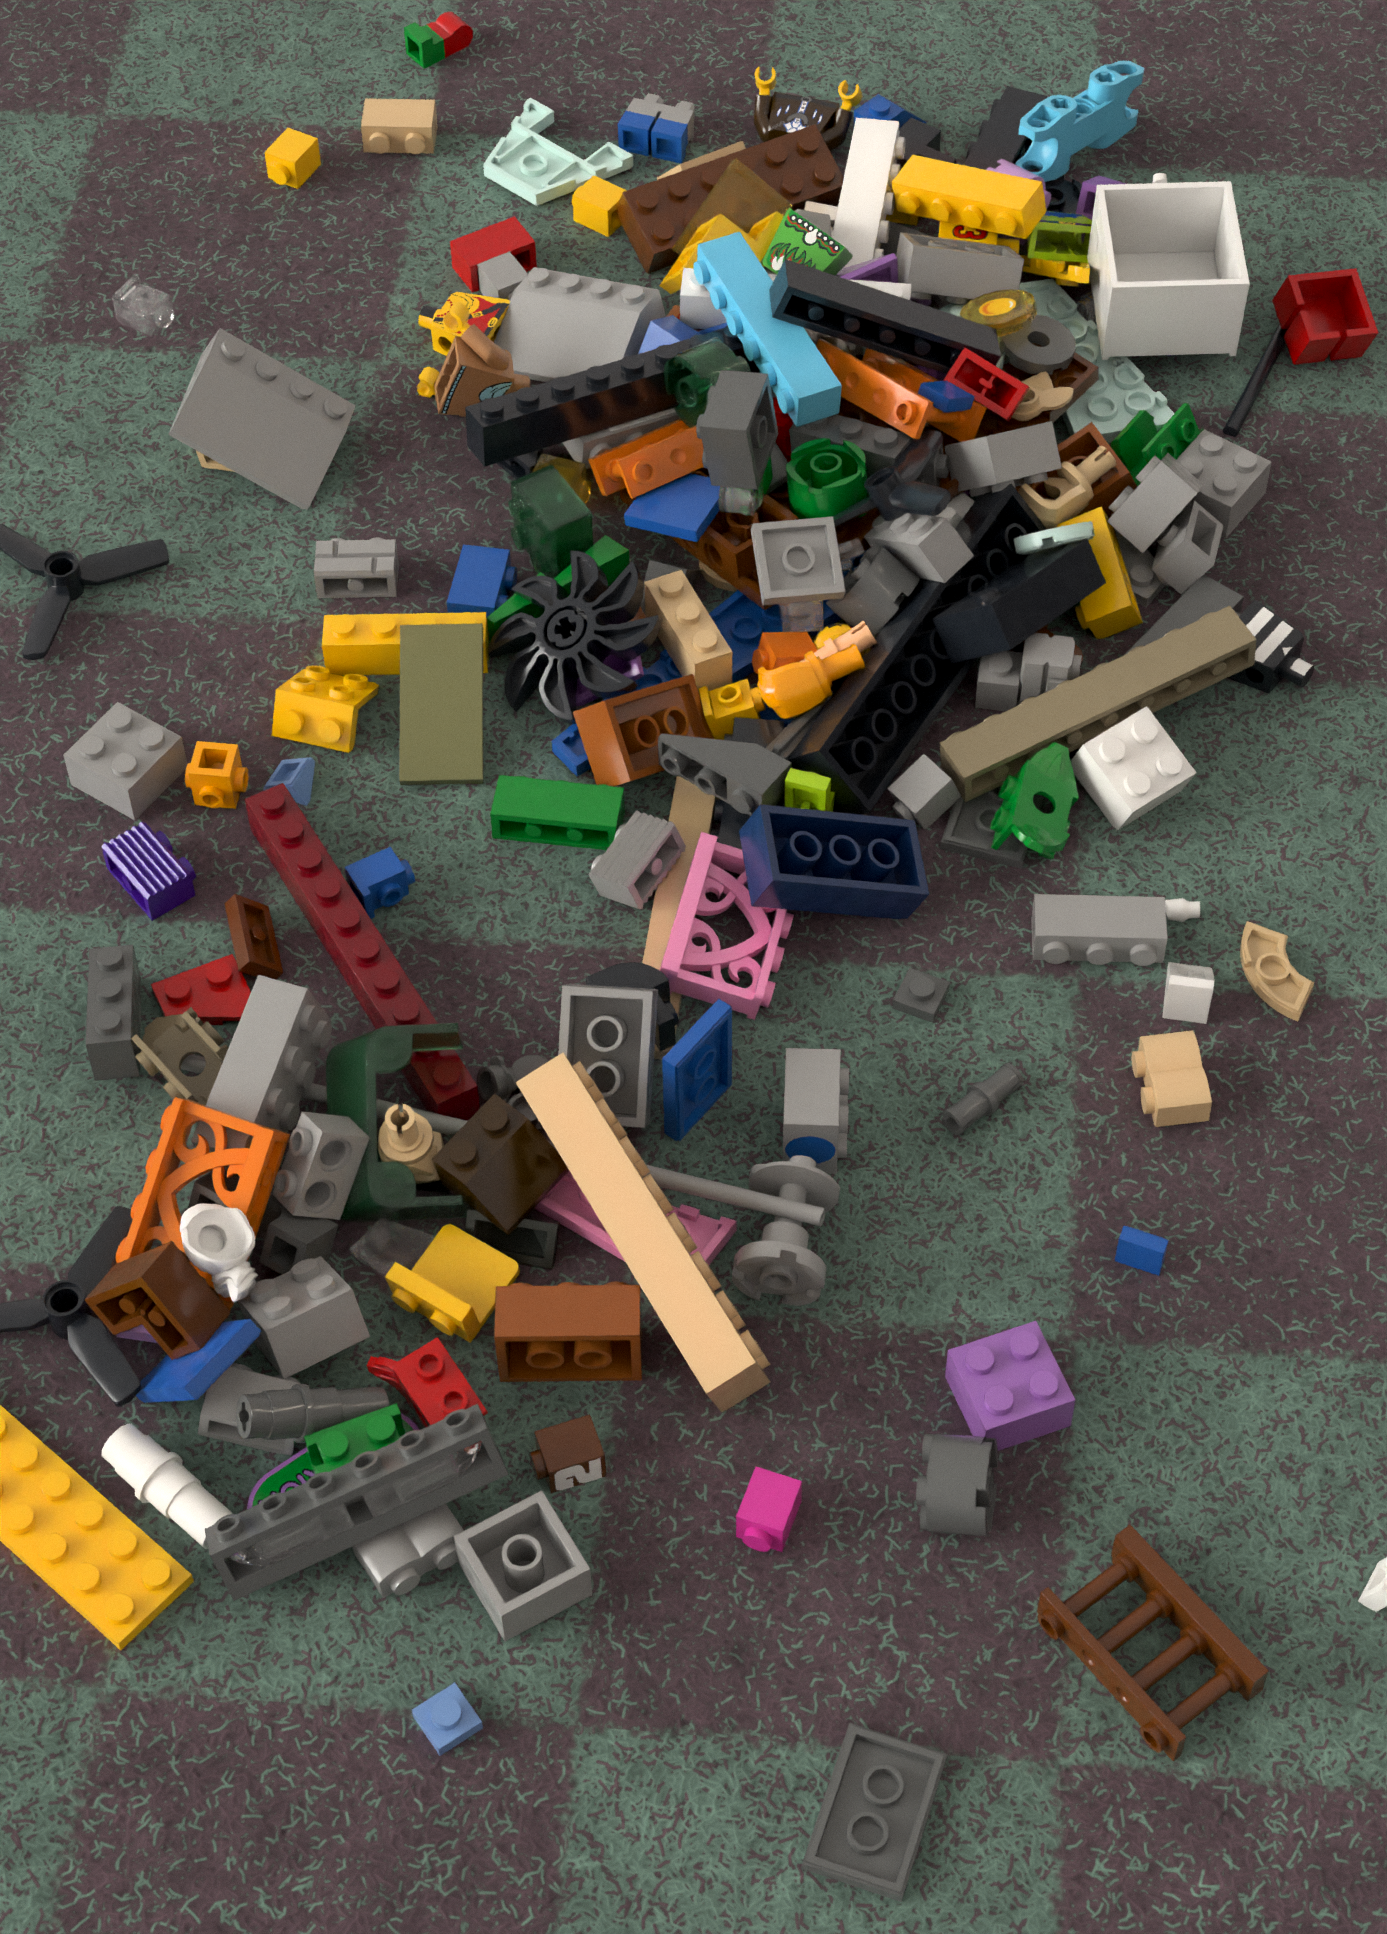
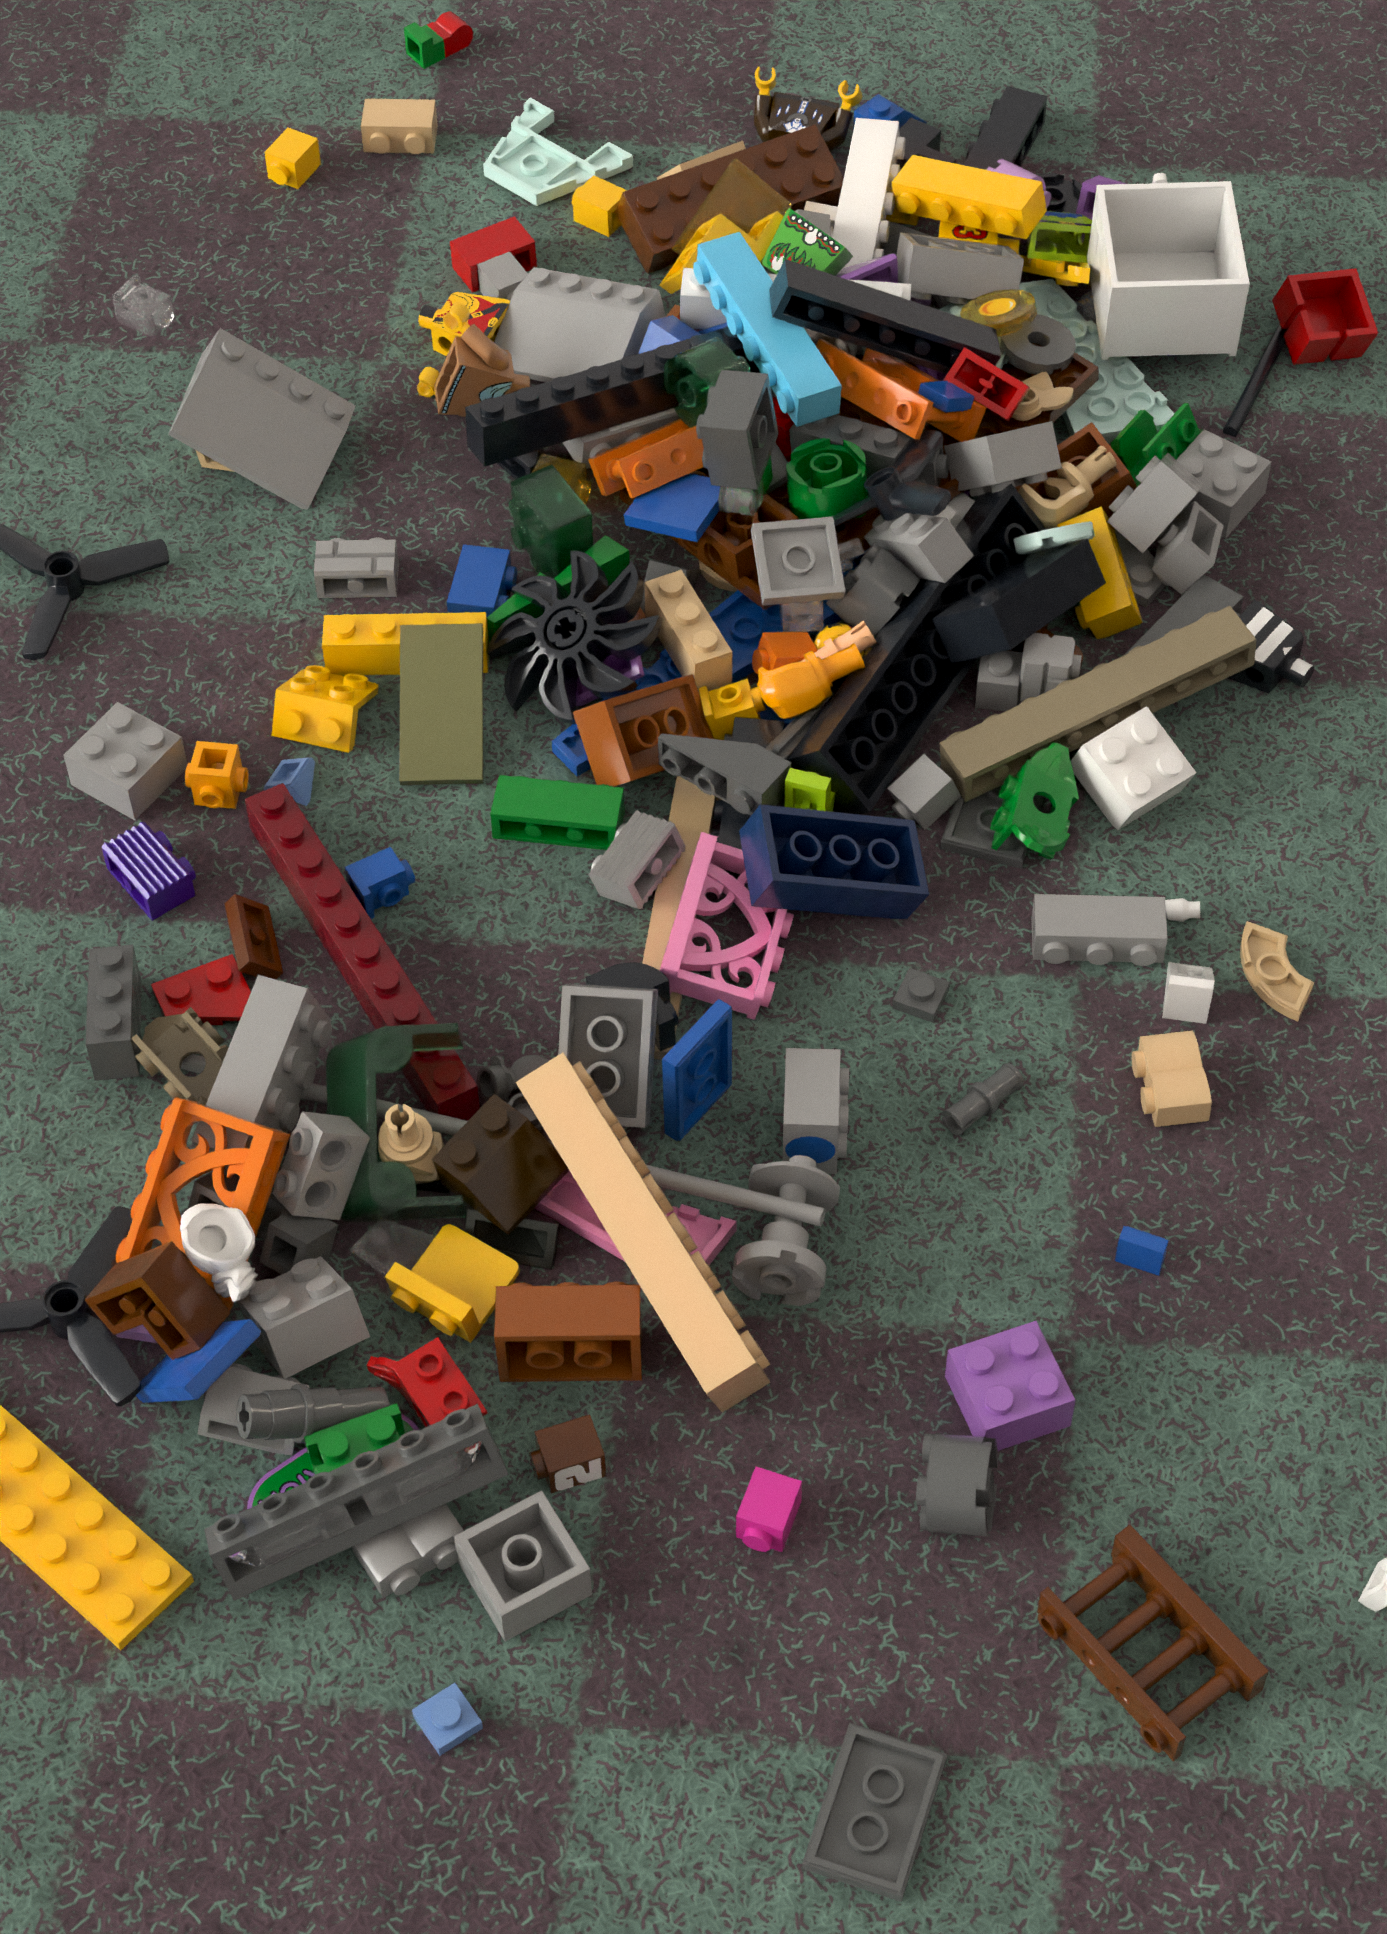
white piece [102,1424,233,1549] -> none
blue hips [618,93,695,164] -> none
medium azure piece [1015,61,1144,182] -> none

